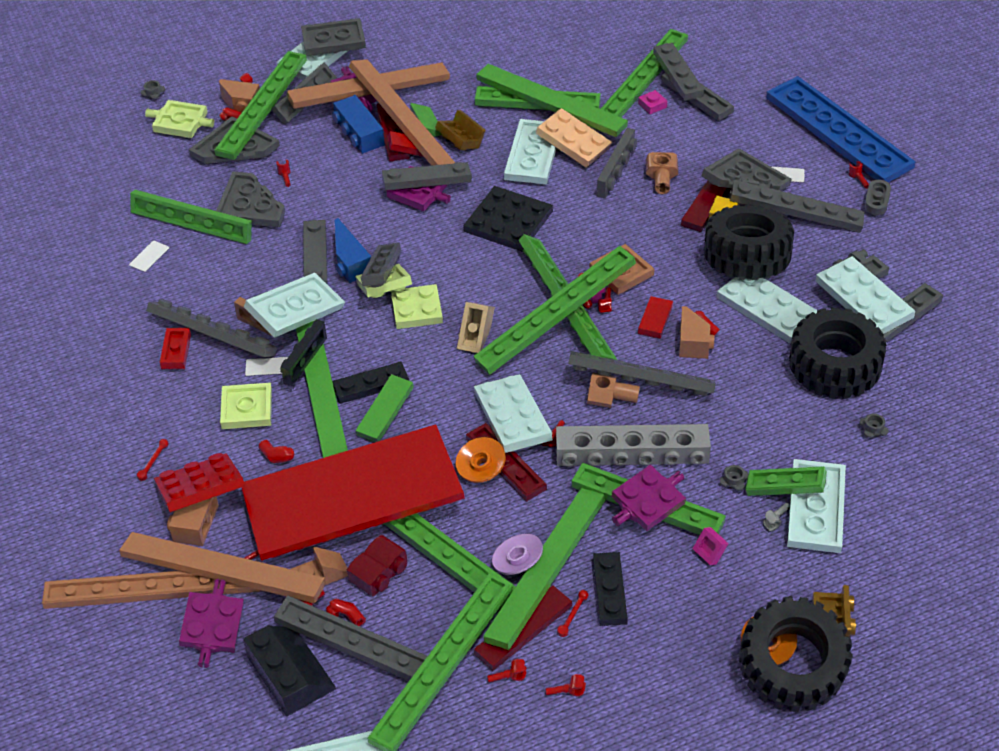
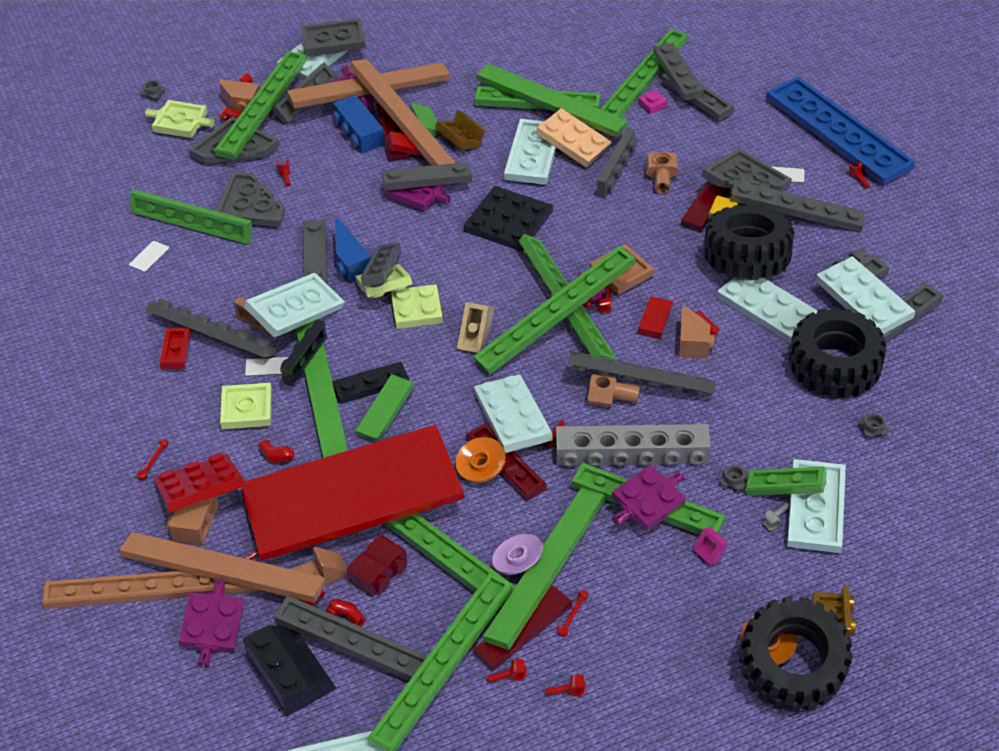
black plate [593,552,628,626] -> none
dark grey plate [865,180,891,216] -> none

